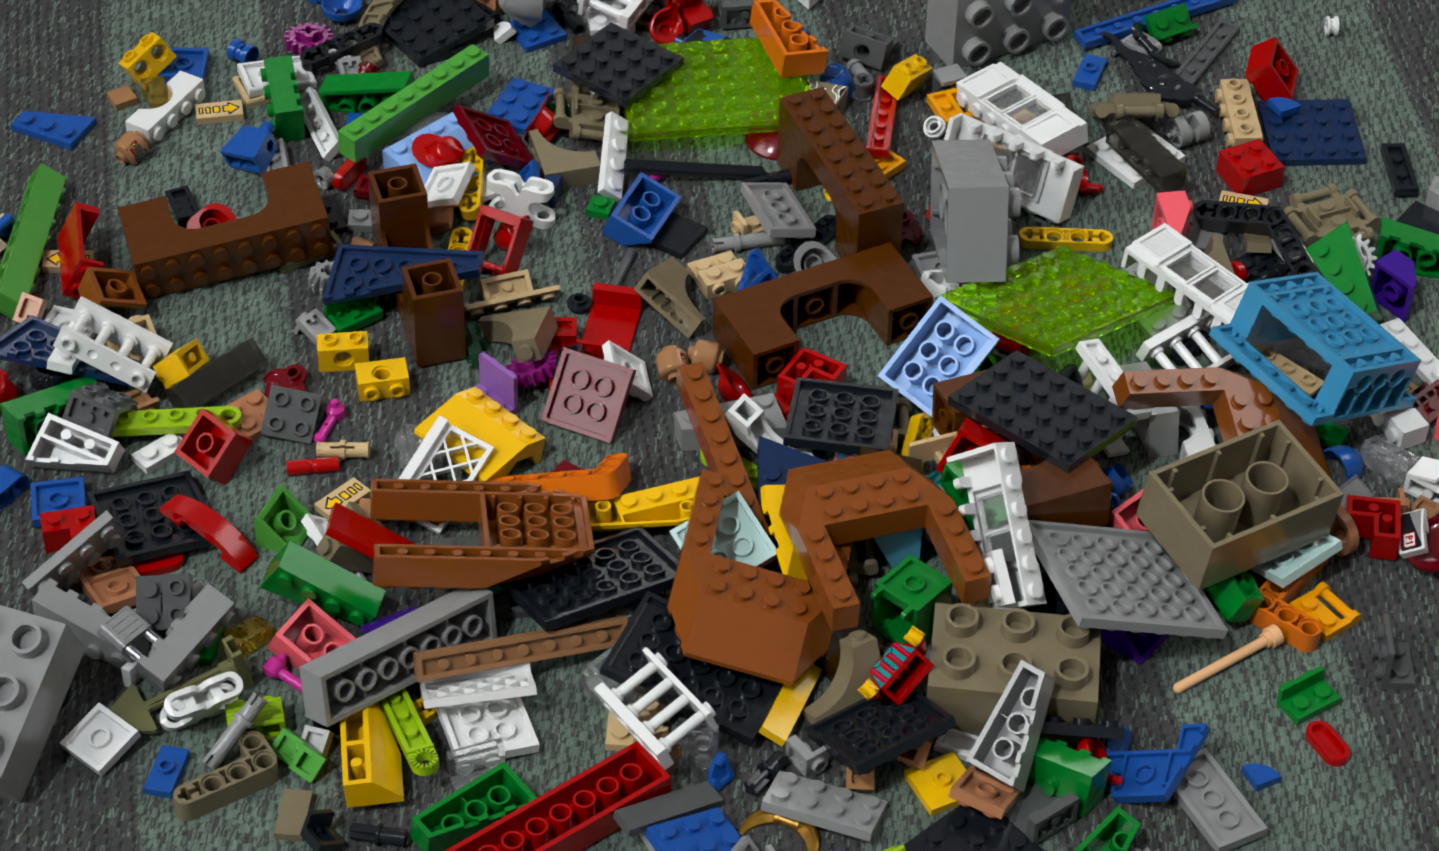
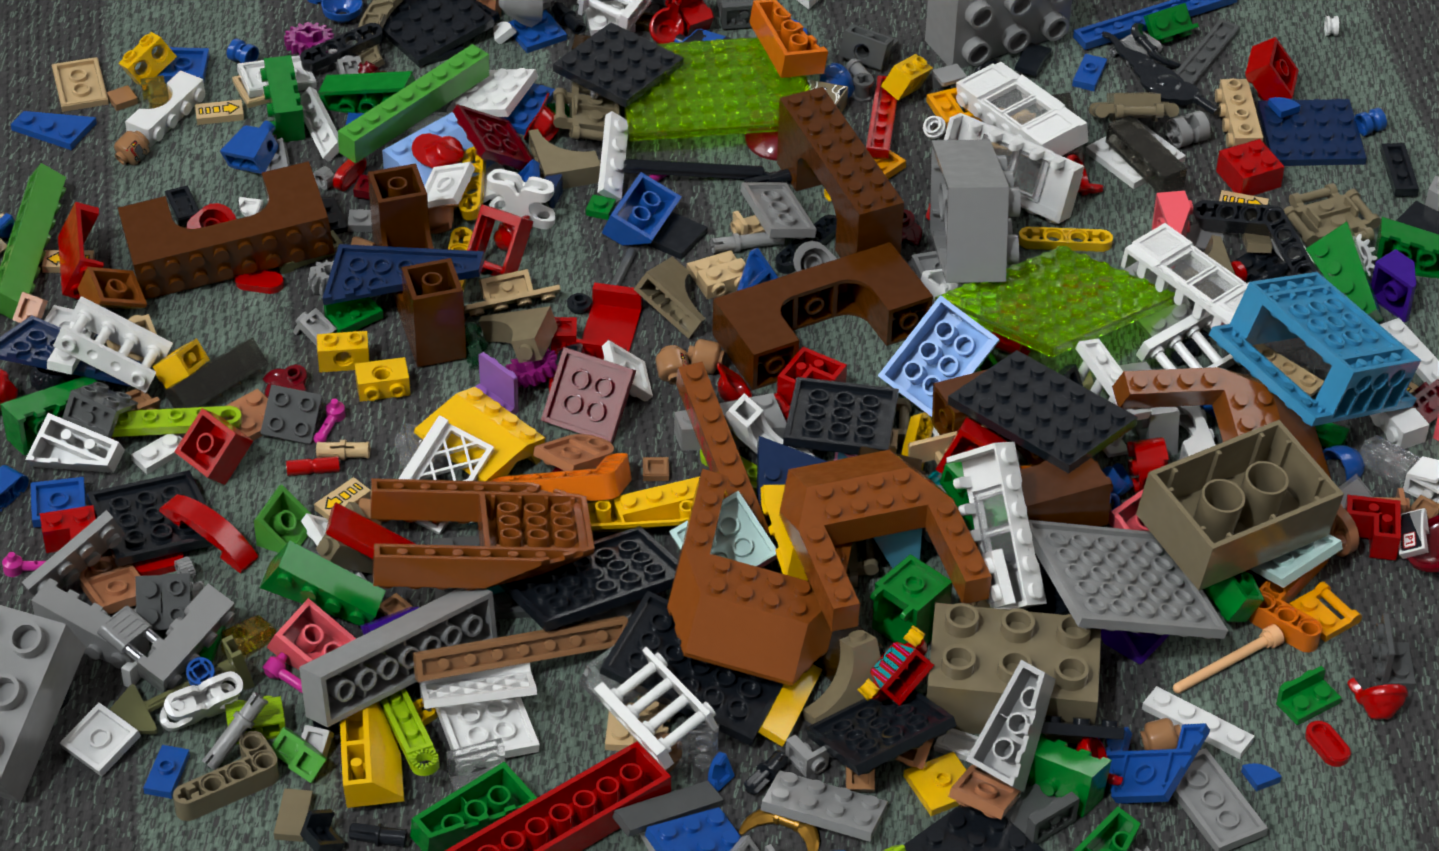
none -> dark pink piece [2,552,46,577]
none -> tan tile [52,57,109,112]
none -> light grey axle [174,556,196,579]
none -> blue wheel [186,657,216,686]
none -> red tile [235,270,284,294]
none -> white tile [239,197,263,217]
none -> medium nougat tile [377,593,413,617]
none -> white plate [447,68,538,117]
none -> nougat plate [533,434,614,471]
none -> medium nougat tile [643,457,669,481]
none -> black slope [1014,43,1052,76]
none -> red brick [1126,437,1169,494]
none -> medium nougat head [1140,718,1181,750]
none -> white plate [1142,686,1254,759]
none -> red hat [1347,677,1408,720]
none -> blue wheel [1354,108,1387,136]

